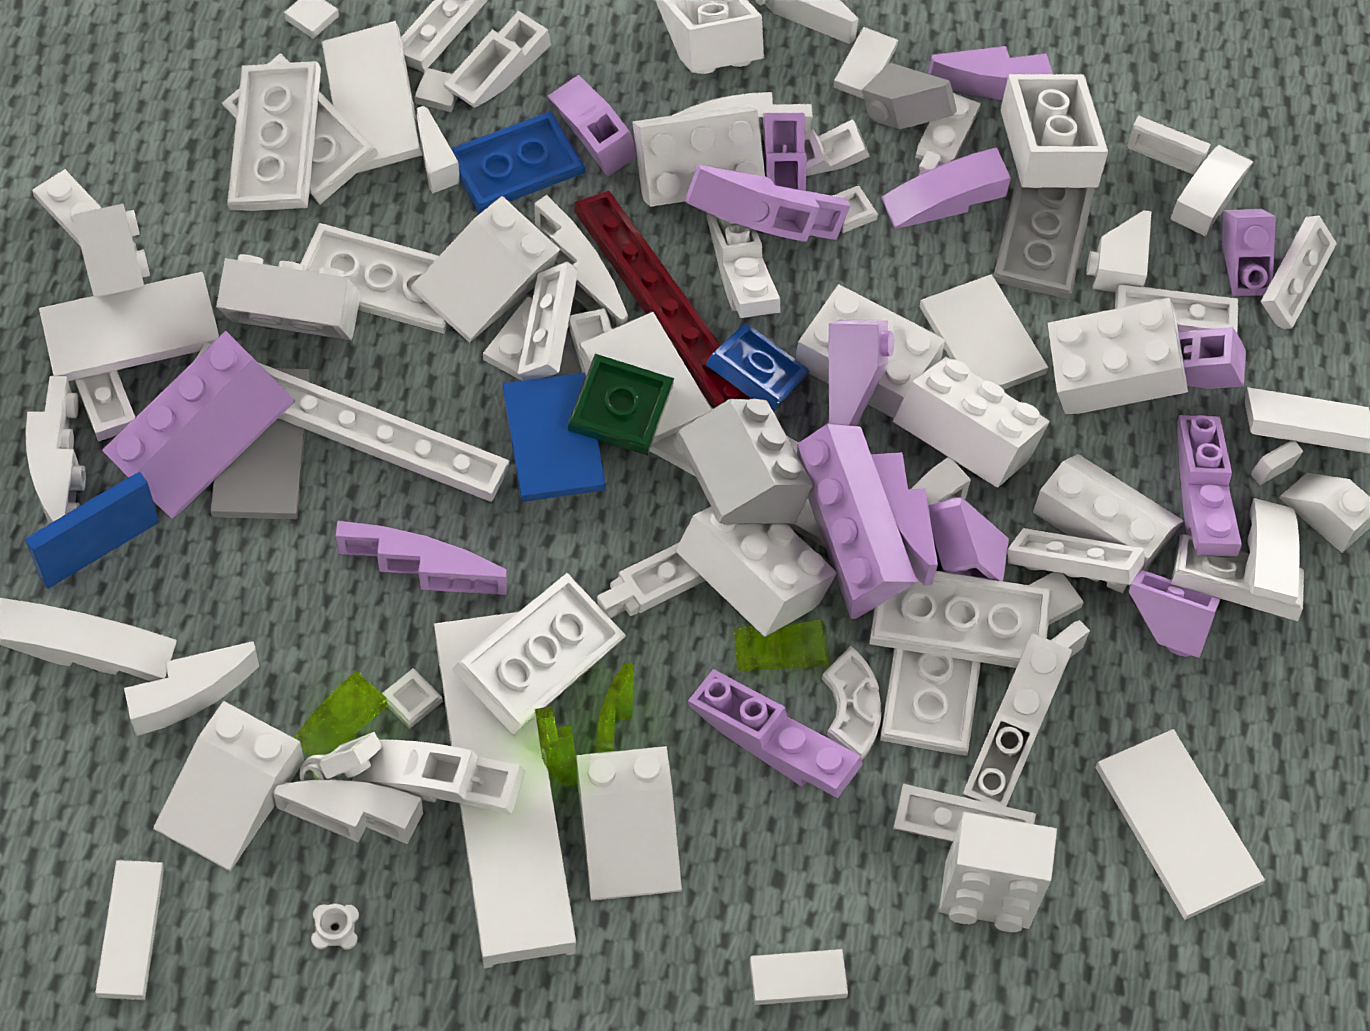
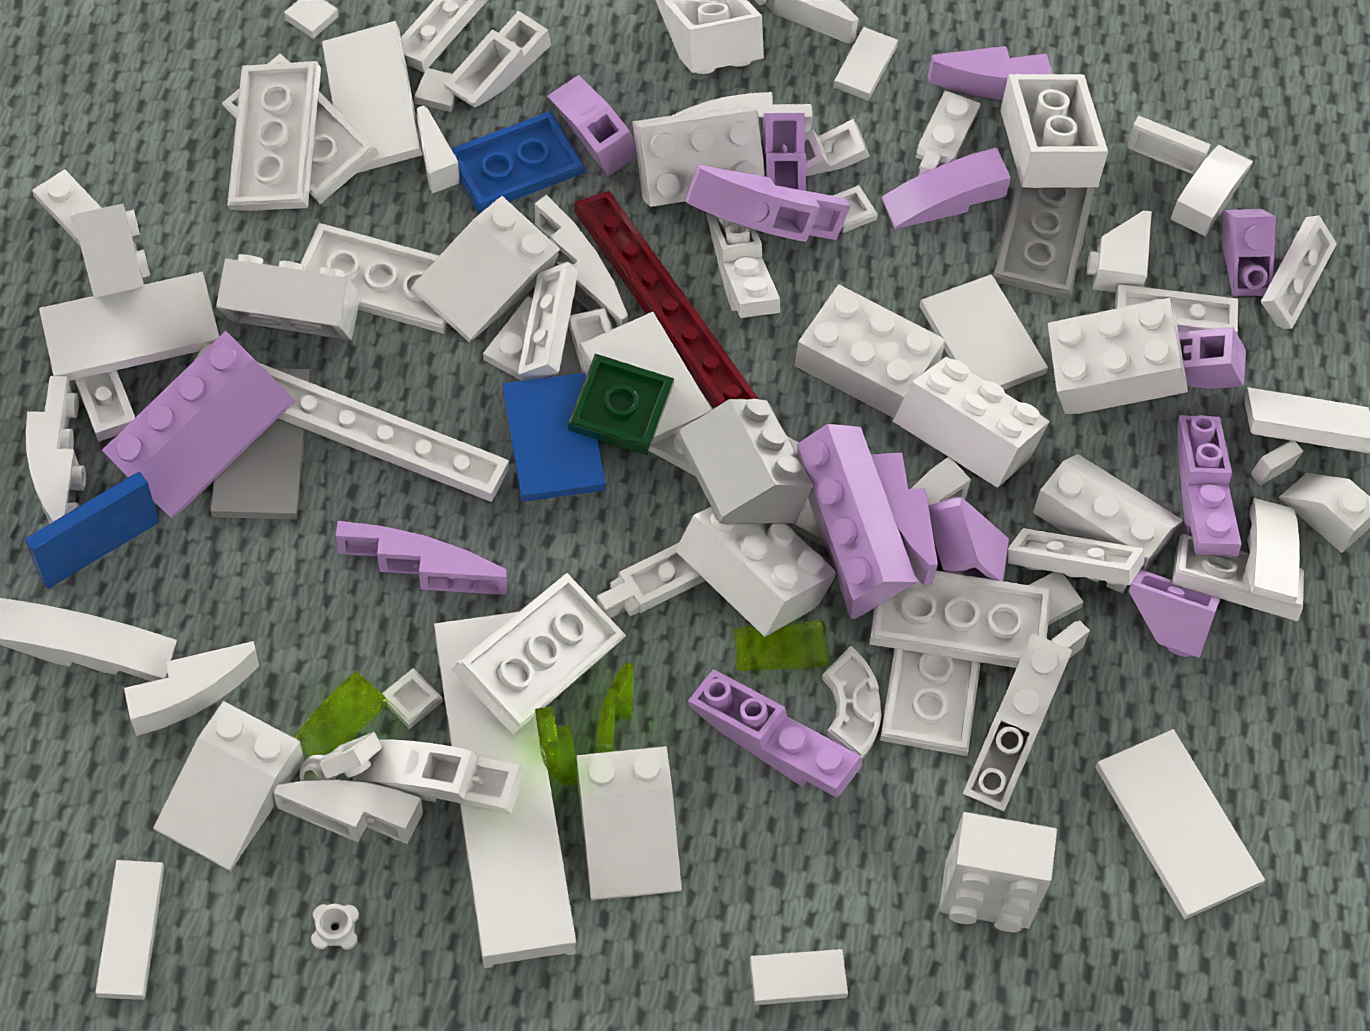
blue tile [706,323,810,412] -> none
lavender slope [829,320,894,426] -> none
light grey slope [862,63,957,129] -> none
white plate [893,784,1036,843] -> none

